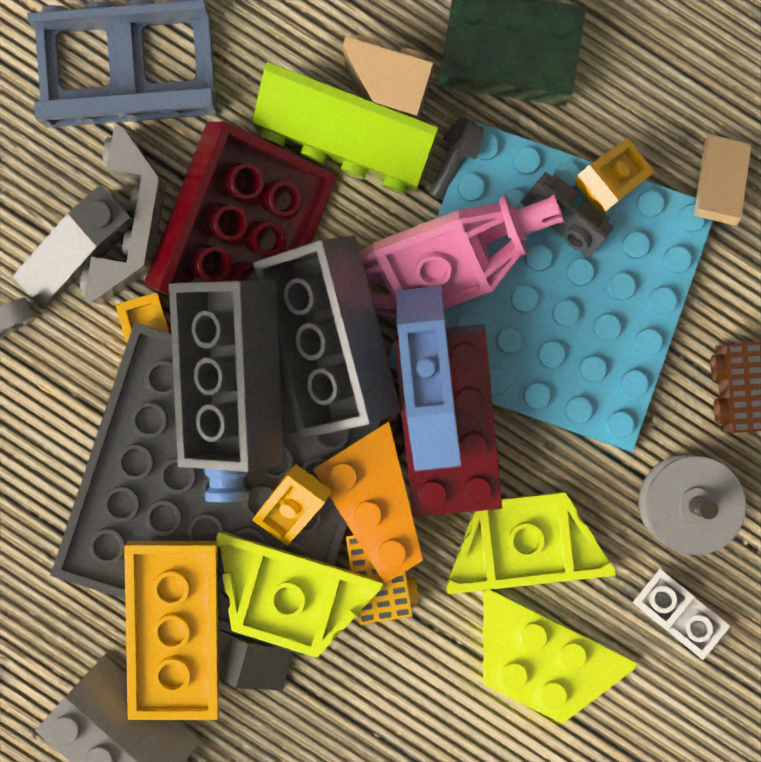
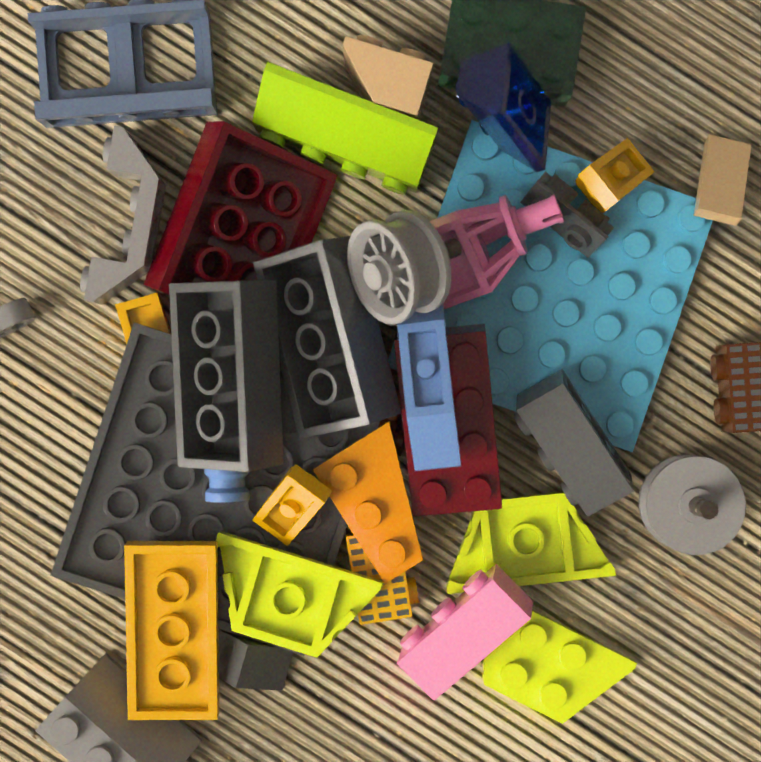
slope [12,184,134,309] -> none
dark grey bar [429,117,483,199] -> none
white slope [632,569,731,660] -> none
none -> light grey wheel [347,210,462,325]
none -> bright pink brick [397,564,533,701]
none -> clear blue slope [456,43,552,172]
none -> dark grey brick [514,369,634,517]

